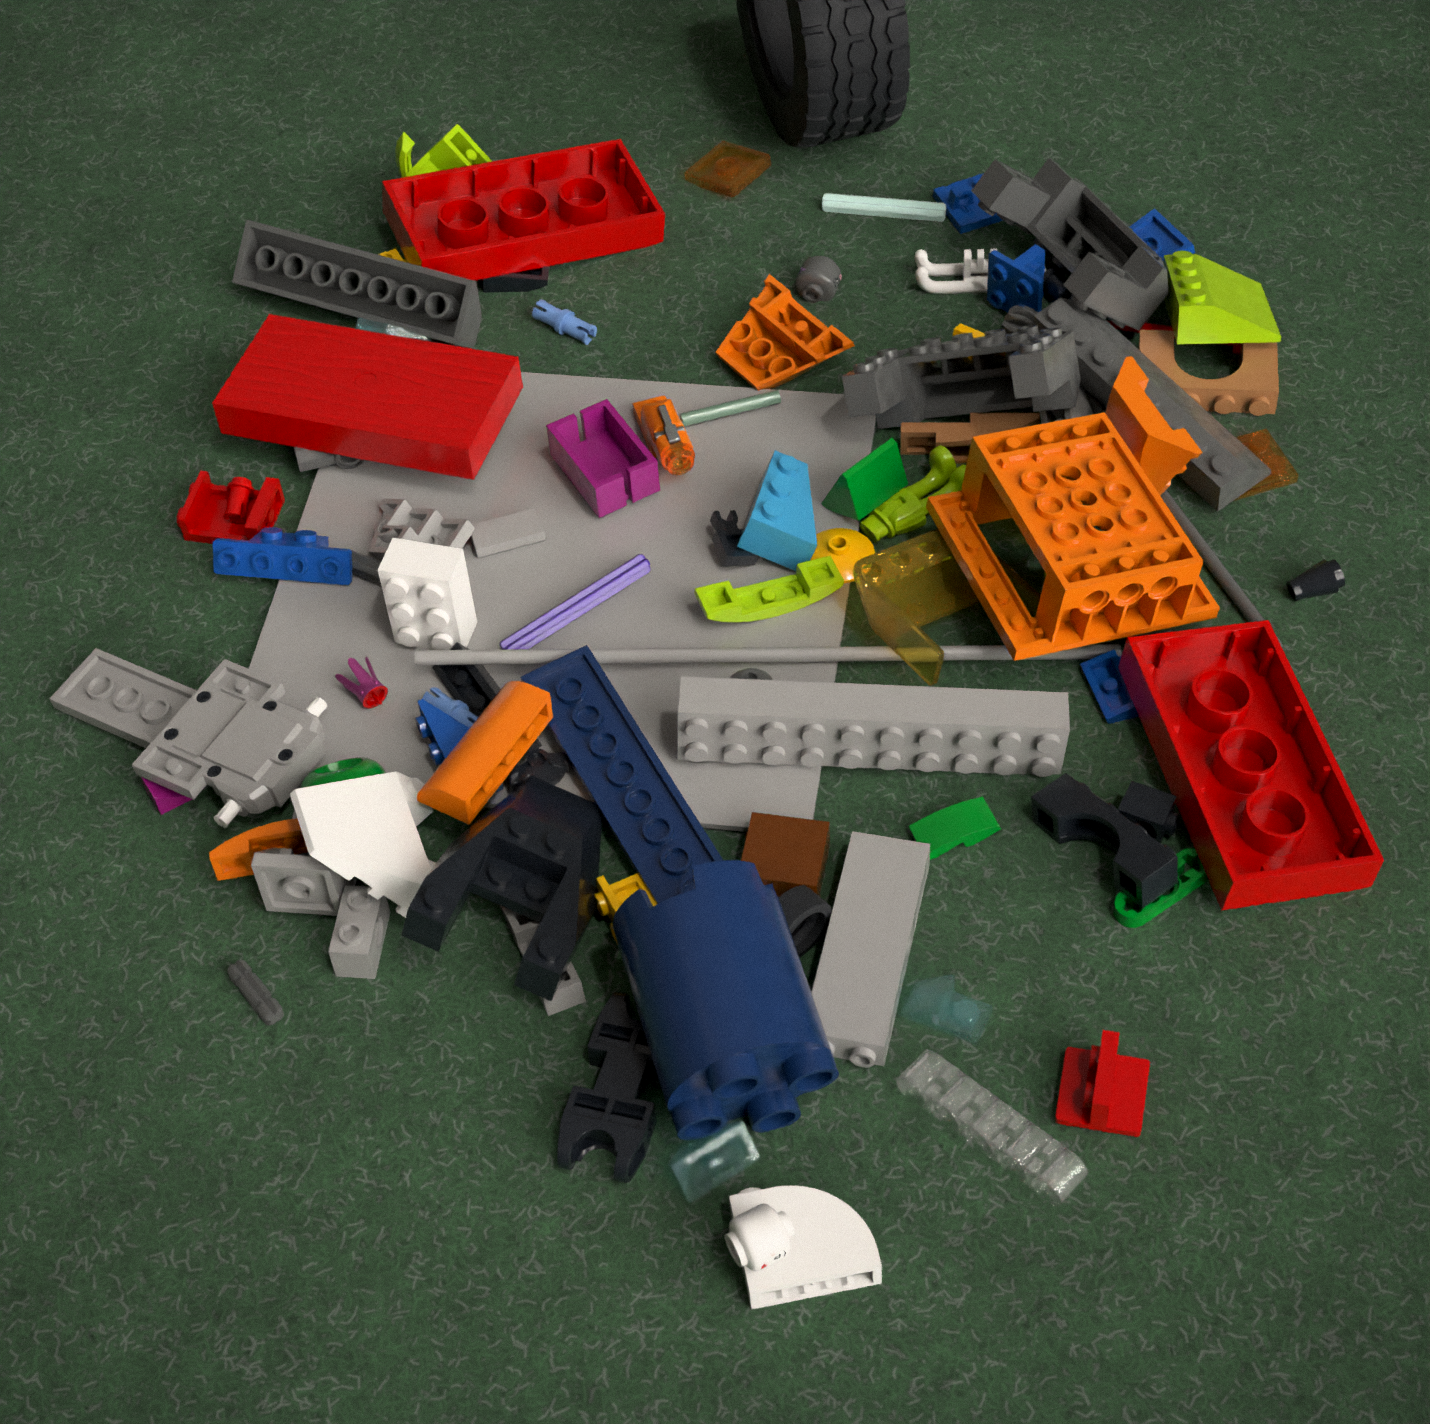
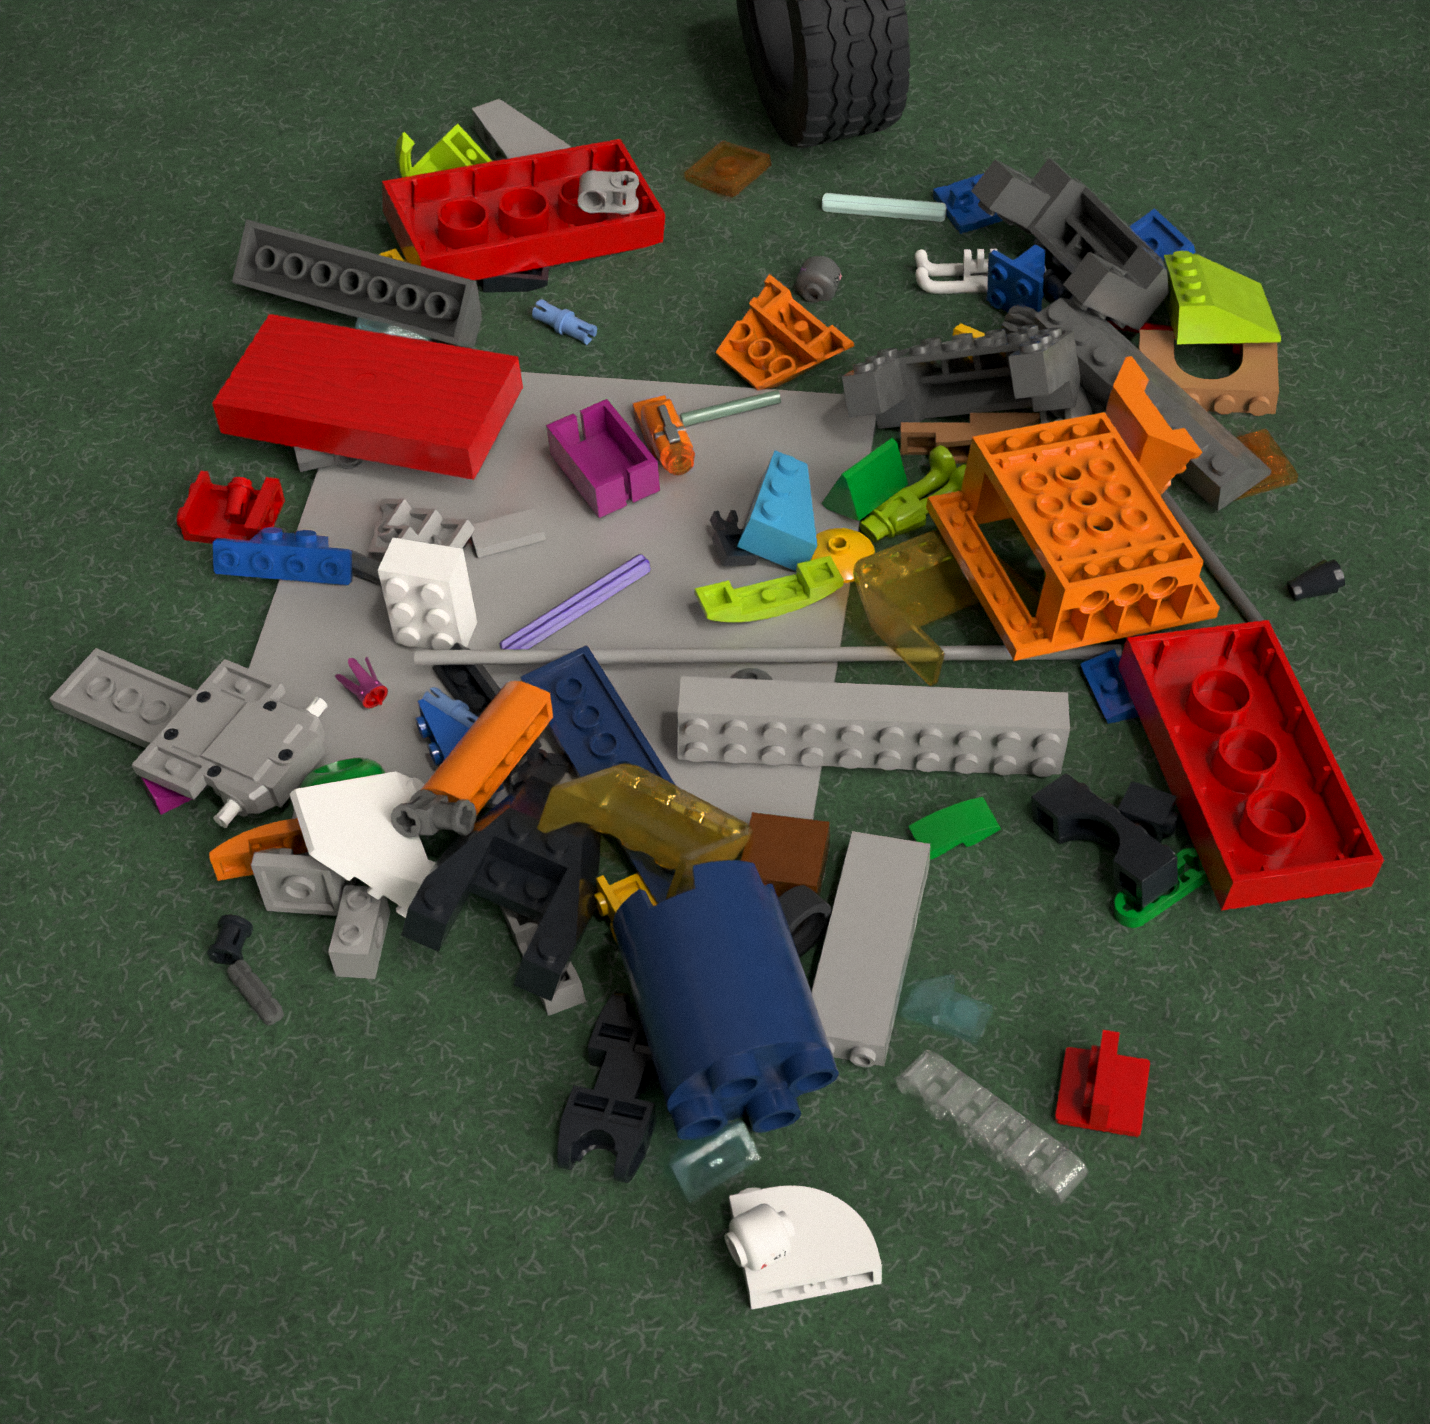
none -> black bush [207,914,254,965]
none -> dark grey connector [391,789,477,838]
none -> light grey slope [472,99,571,161]
none -> clear yellow windscreen [538,763,753,900]
none -> light grey piece [578,170,639,214]

